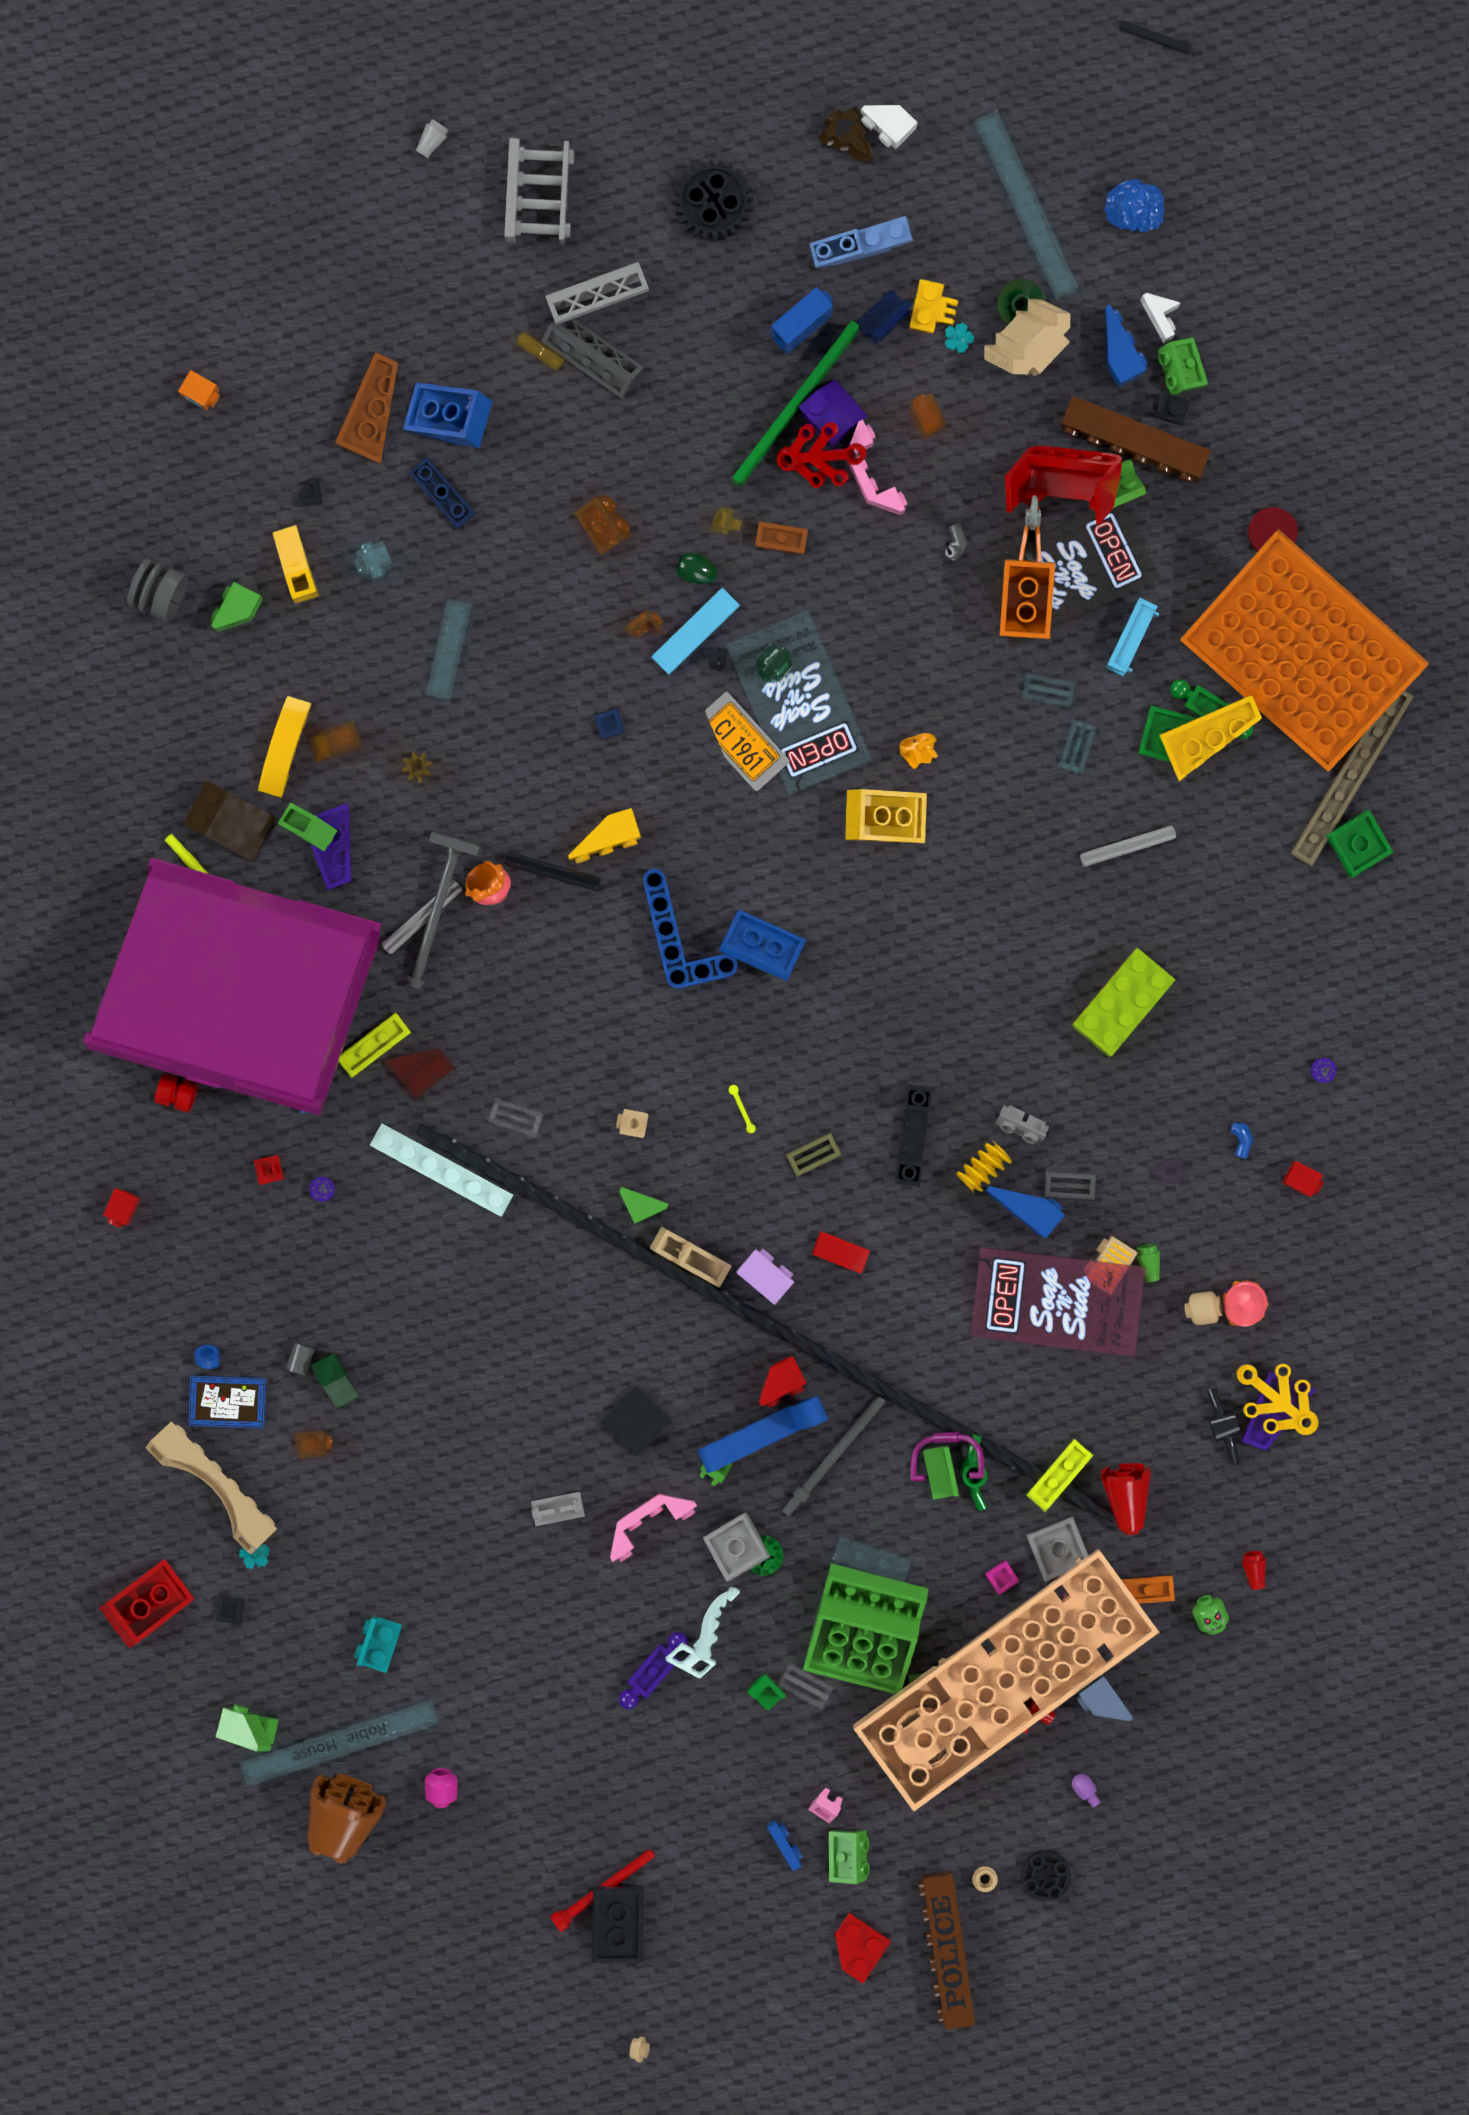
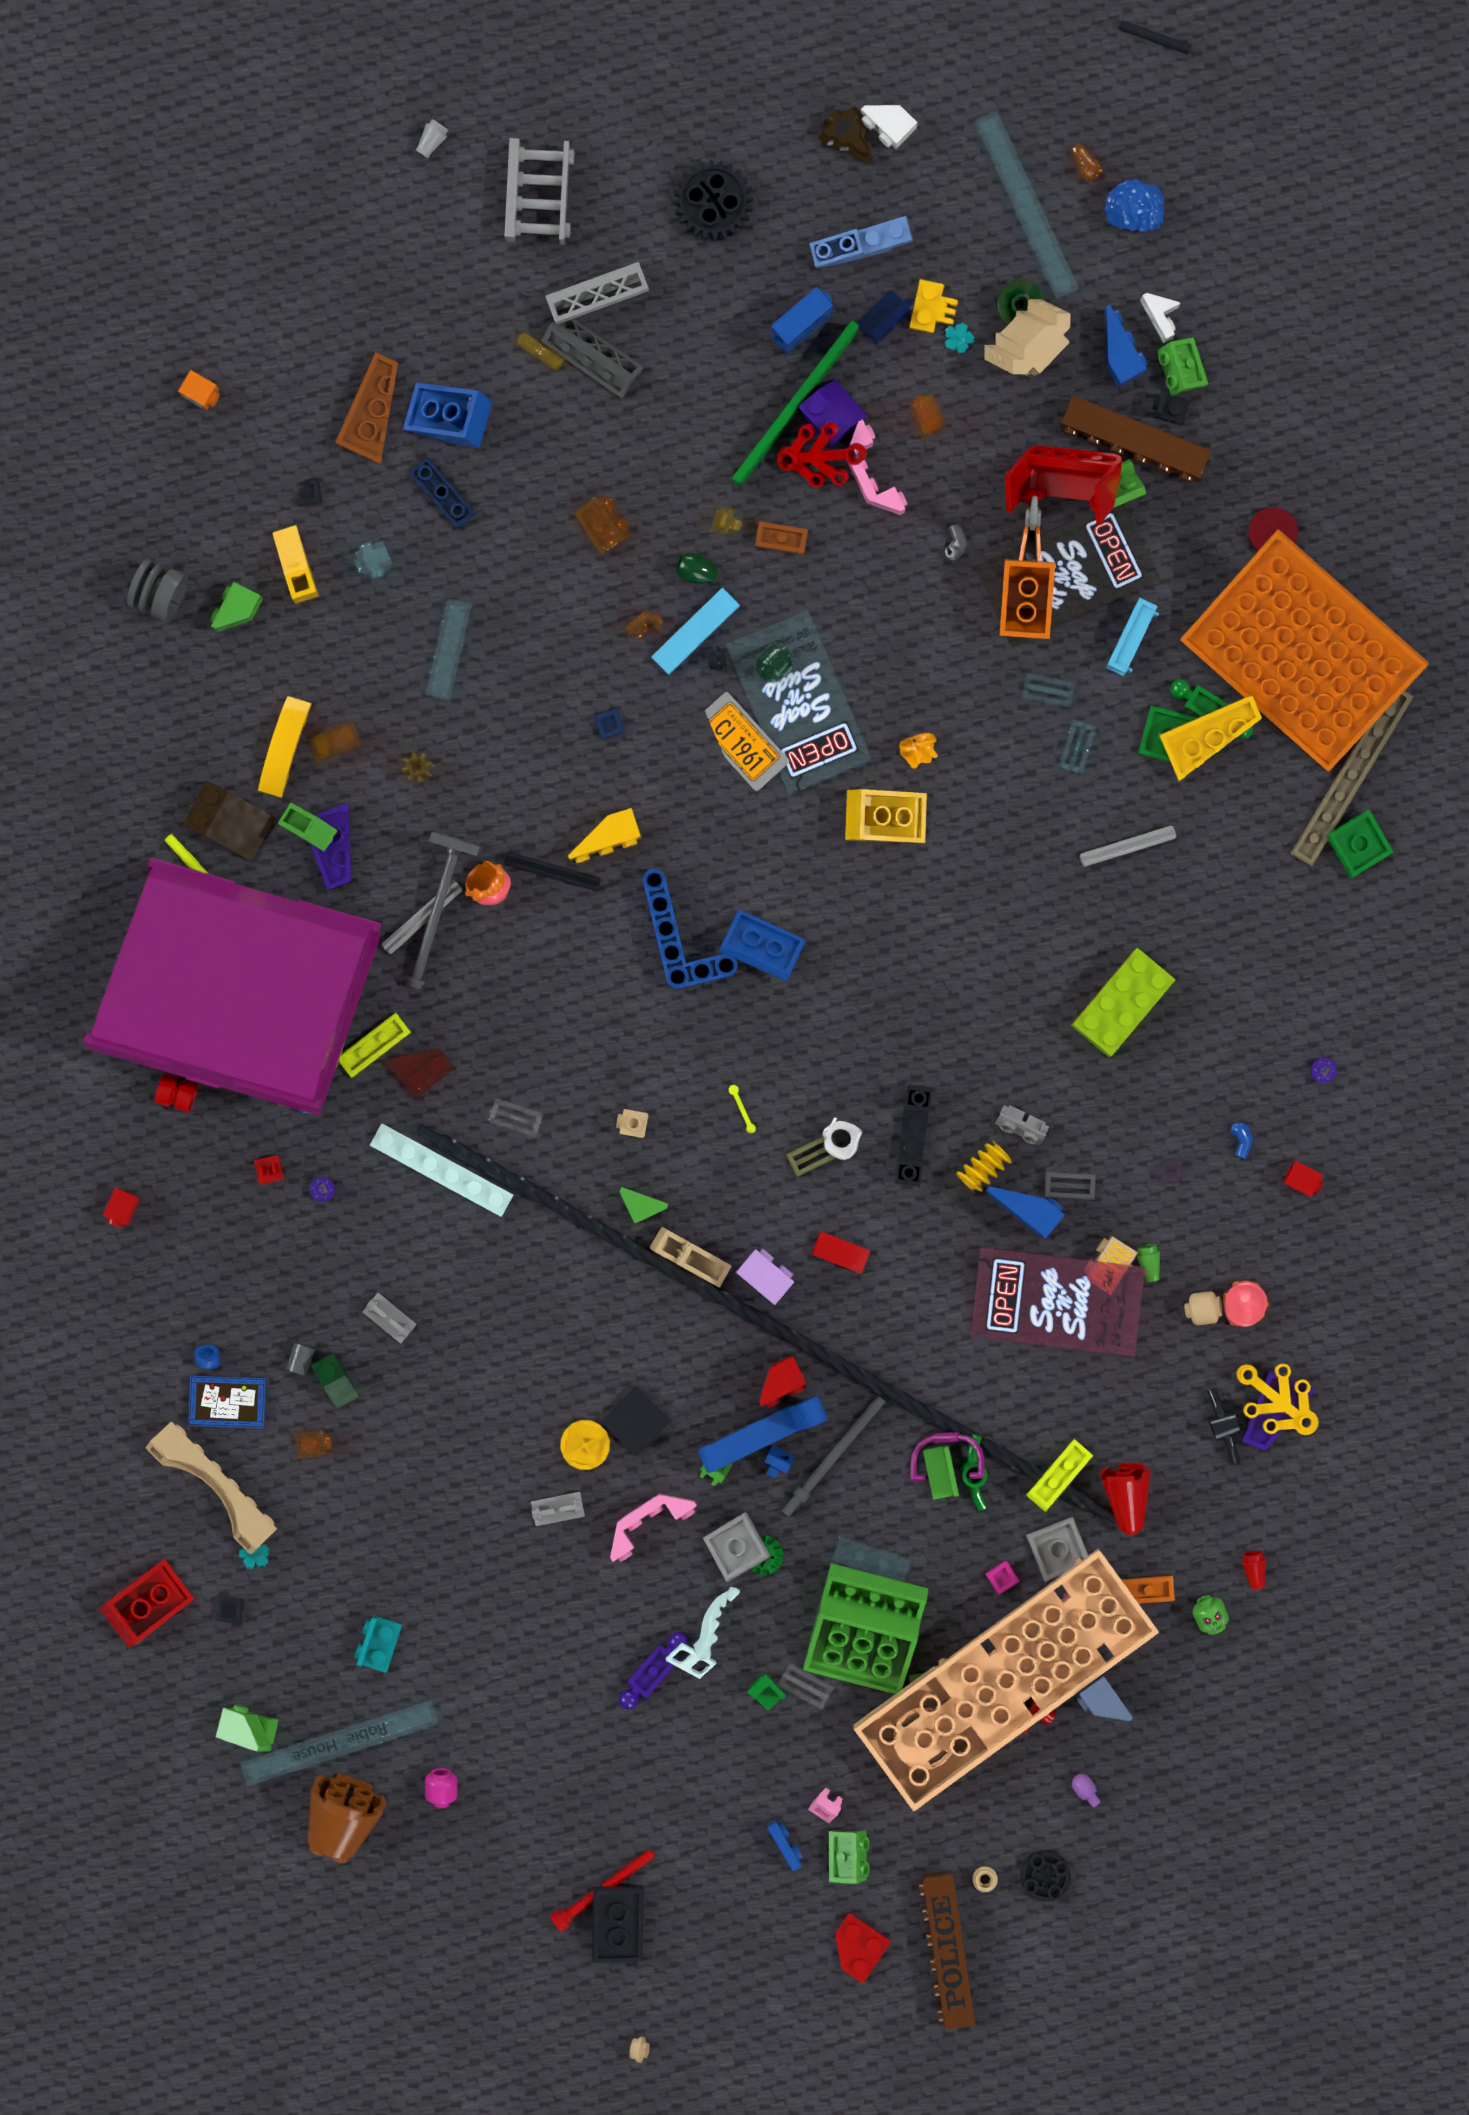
none -> light grey hinge [363,1293,417,1343]
none -> yellow tile [560,1420,610,1470]
none -> blue tile [764,1445,794,1478]
none -> white piece [823,1118,862,1160]
none -> clear orange cone [1070,144,1103,182]

